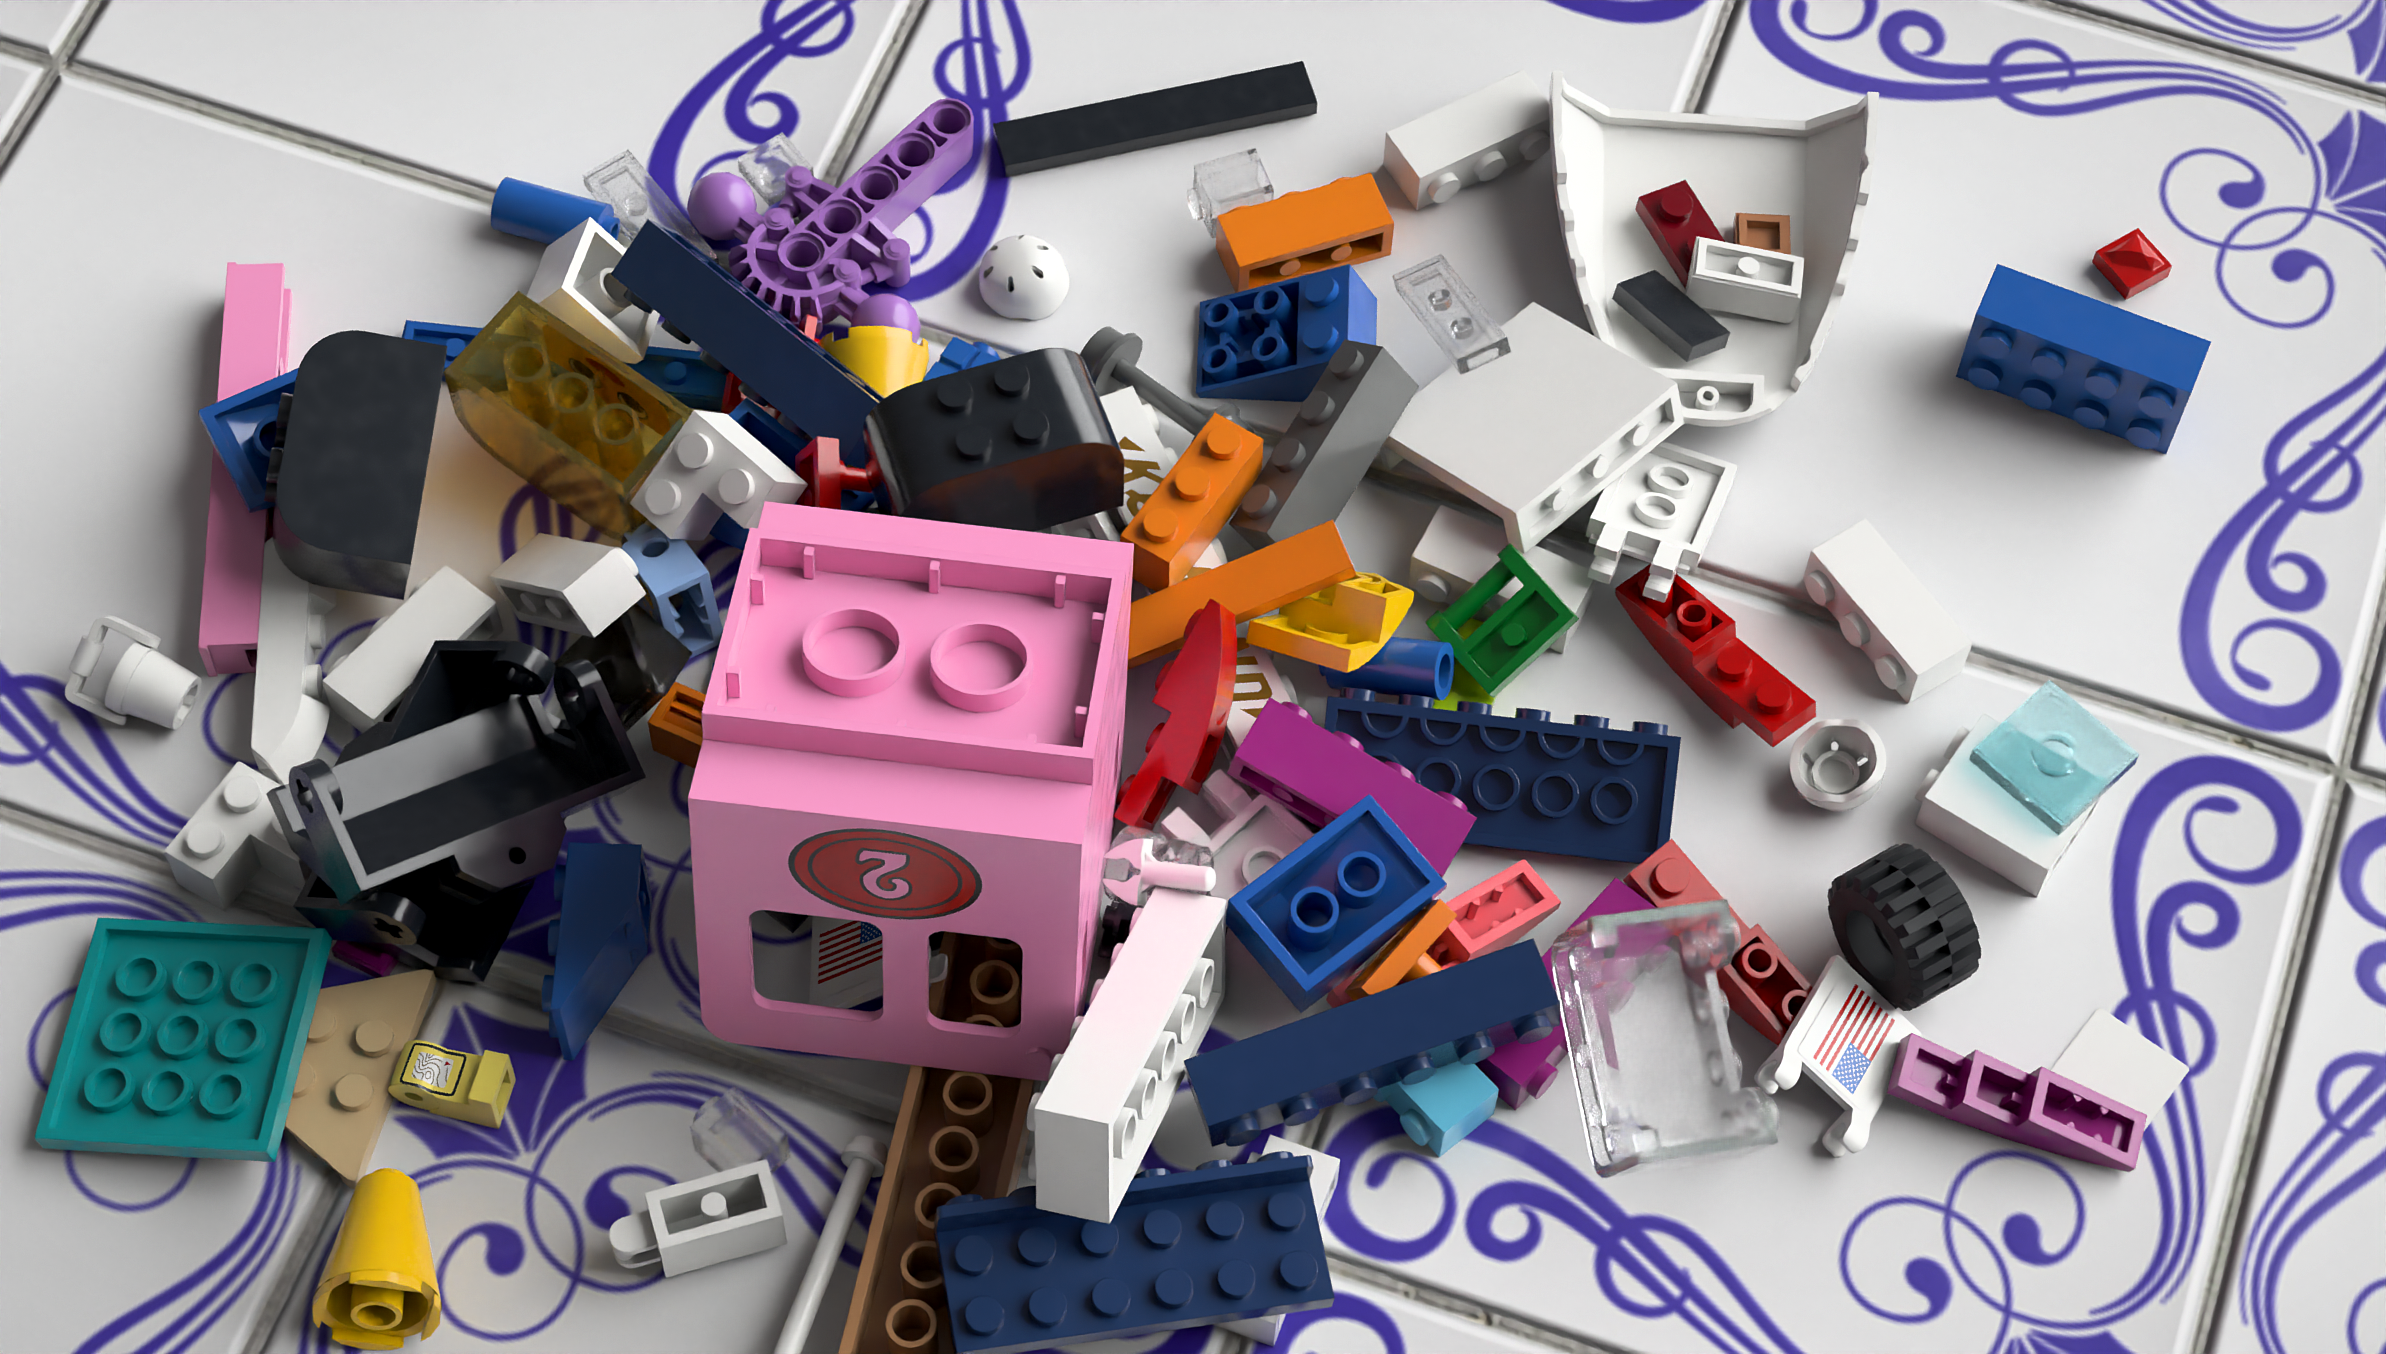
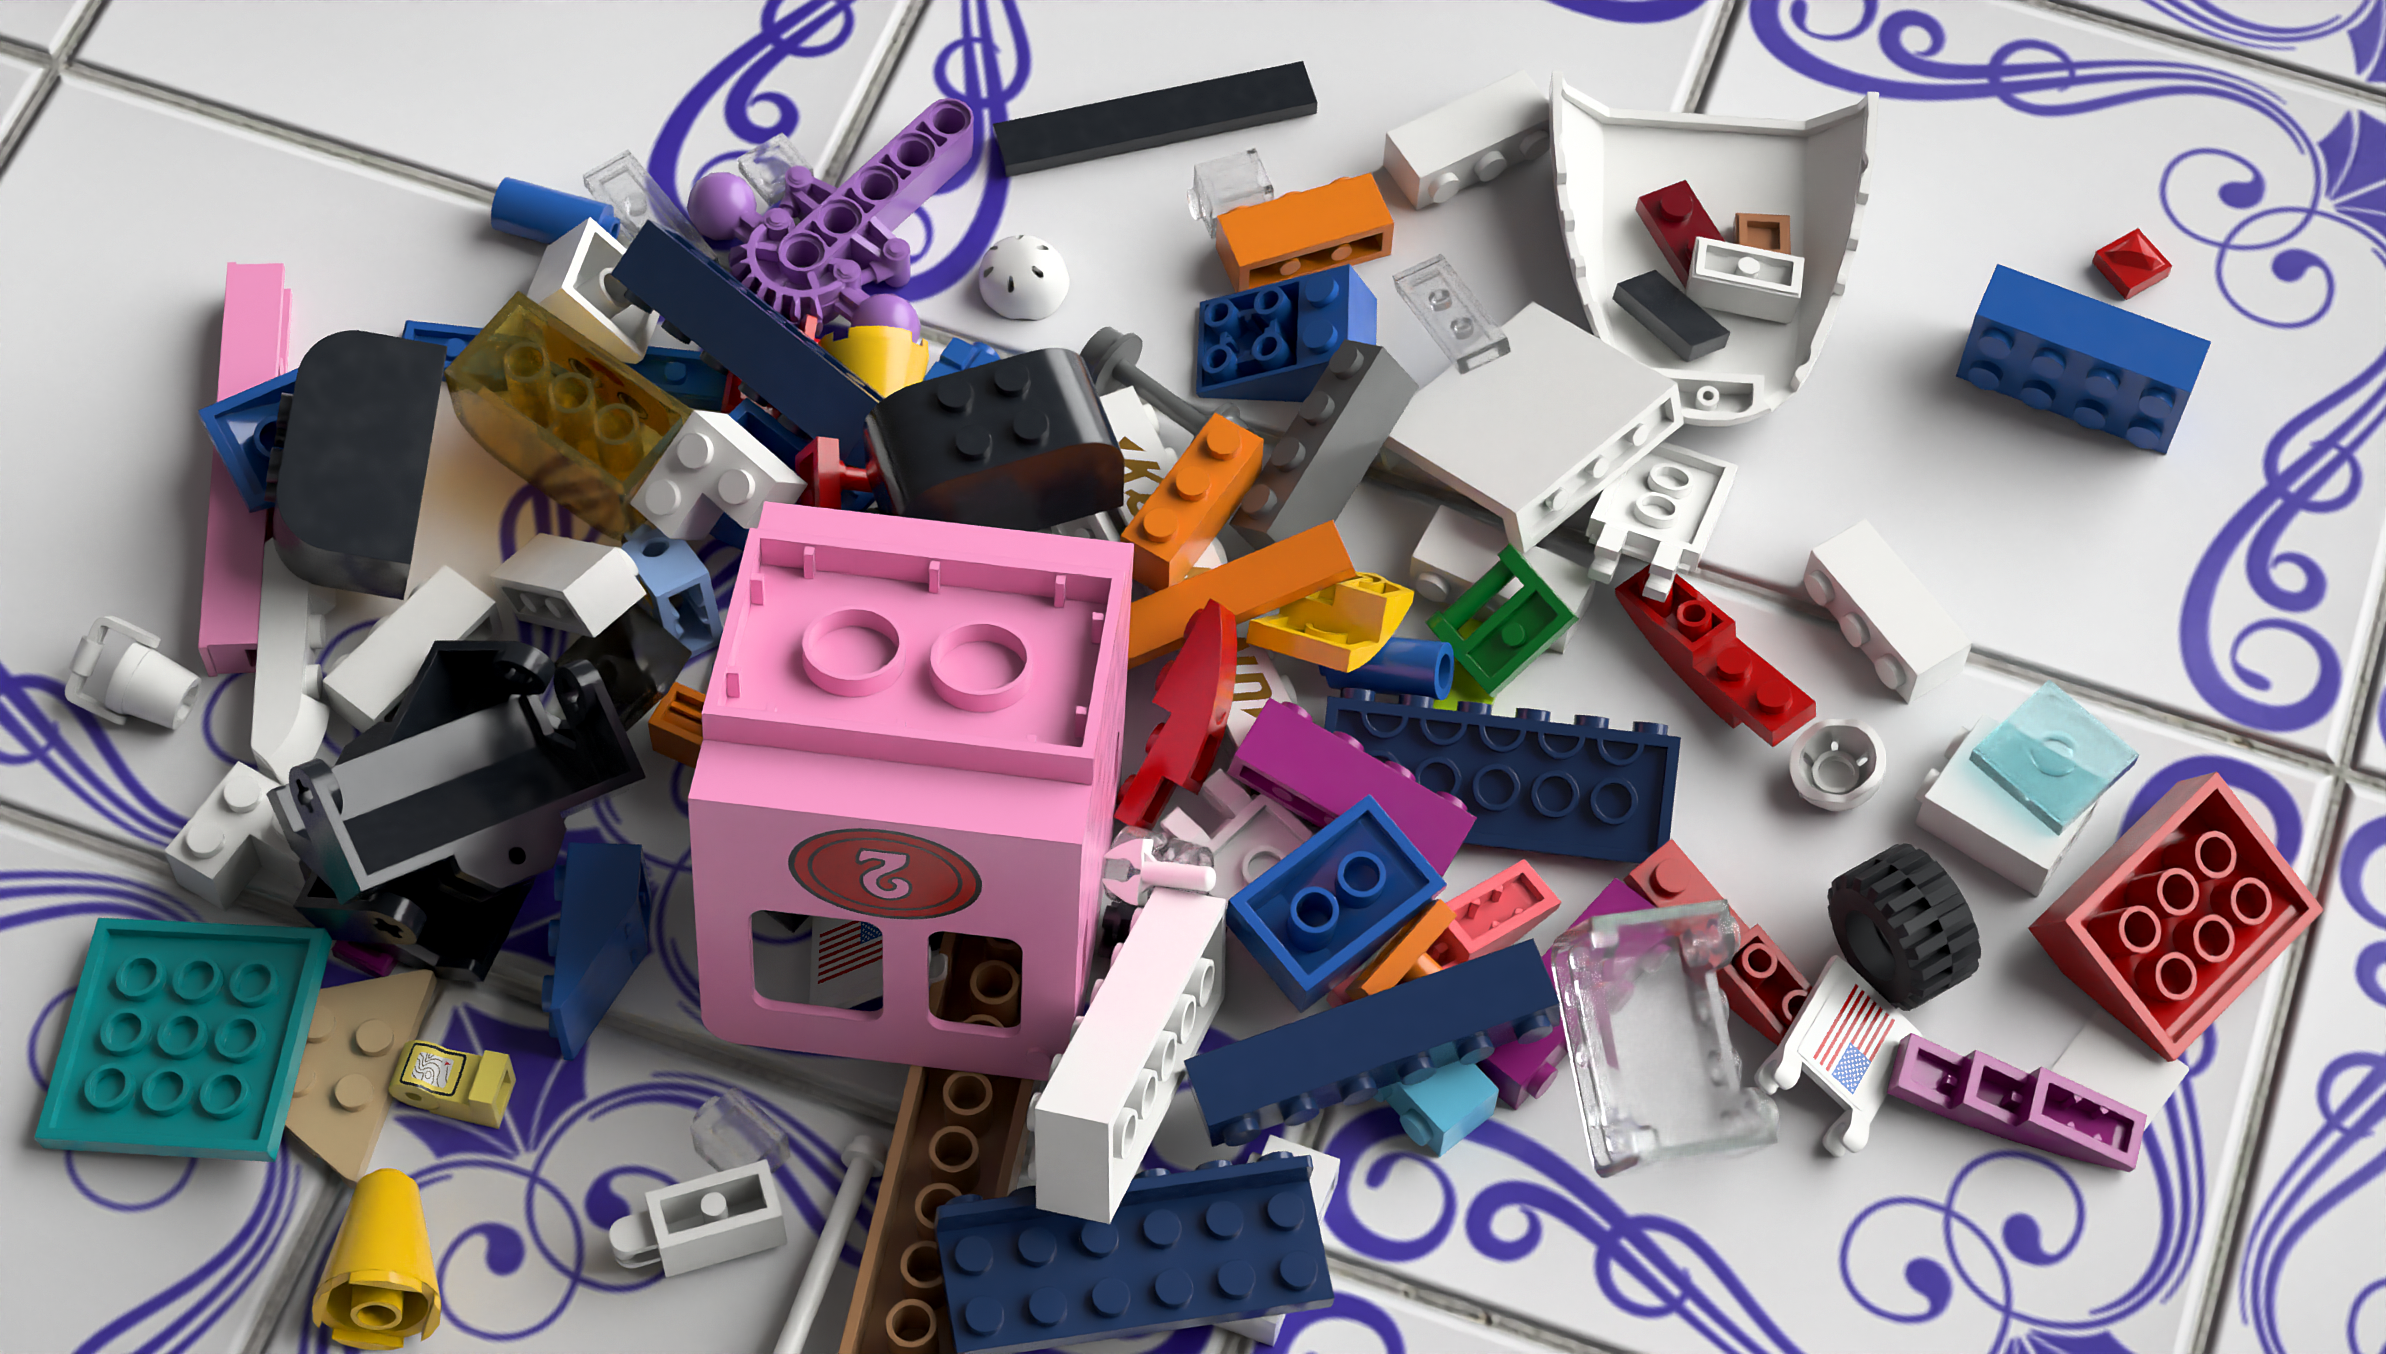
none -> red slope [2028,772,2324,1062]

